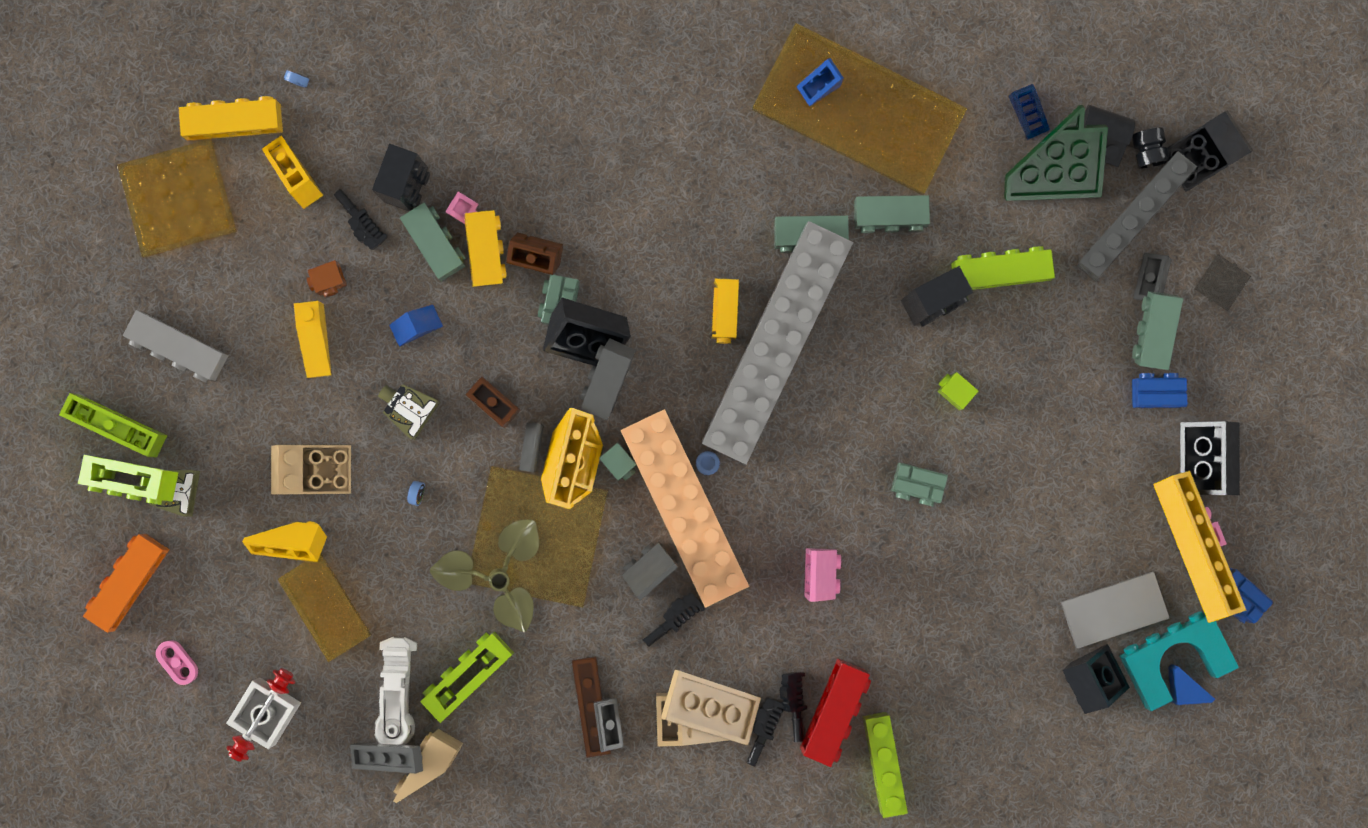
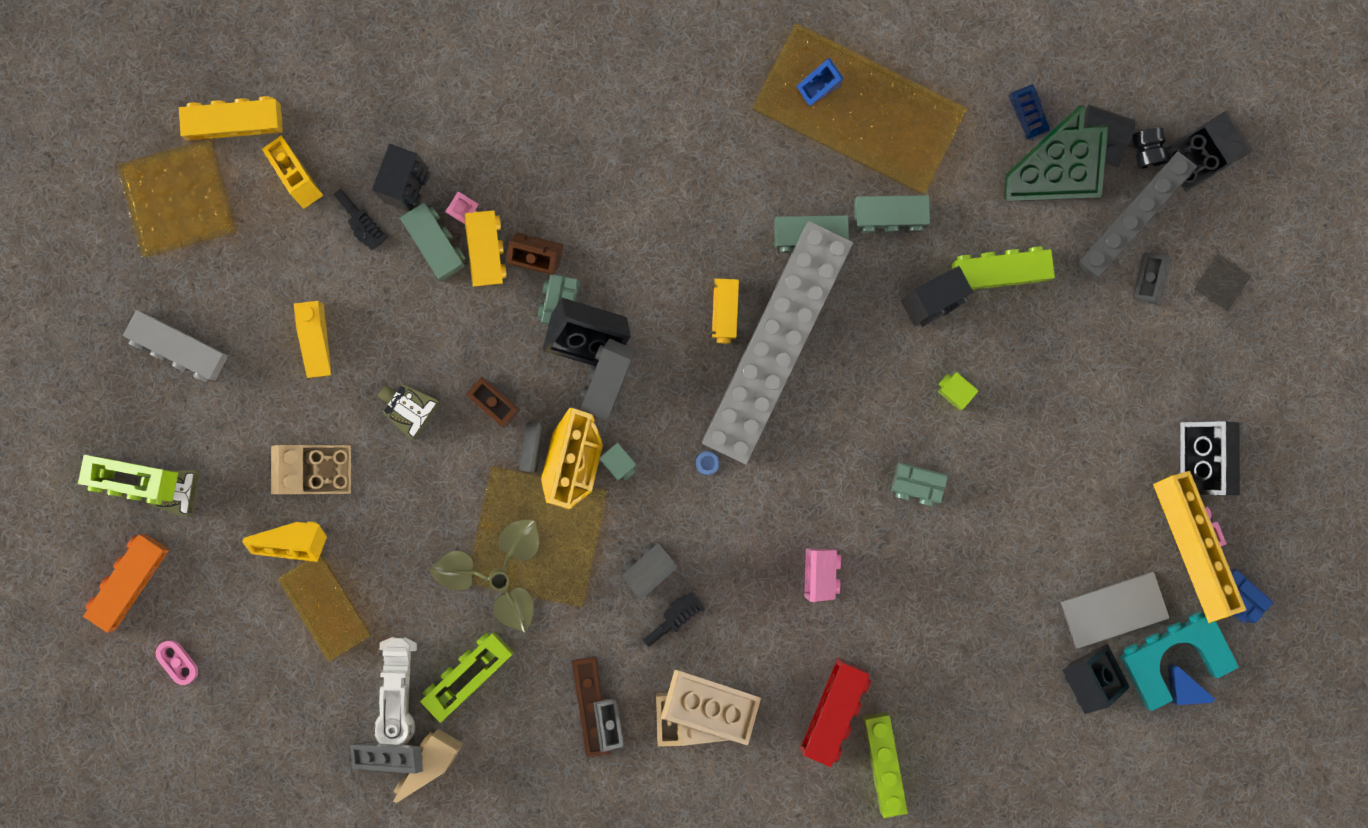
lime brick [59,393,167,457] -> none
white brick [226,668,301,762] -> none
medium blue tile [284,70,309,88] -> none
dark orange brick [307,260,347,297] -> none
blue slope [389,305,443,347] -> none
medium blue tile [407,481,425,506] -> none
light nougat brick [620,409,750,608] -> none
black piece [746,697,784,767] -> none
black piece [779,672,807,742] -> none
sand green brick [1132,291,1183,370] -> none
blue brick [1132,373,1187,408] -> none

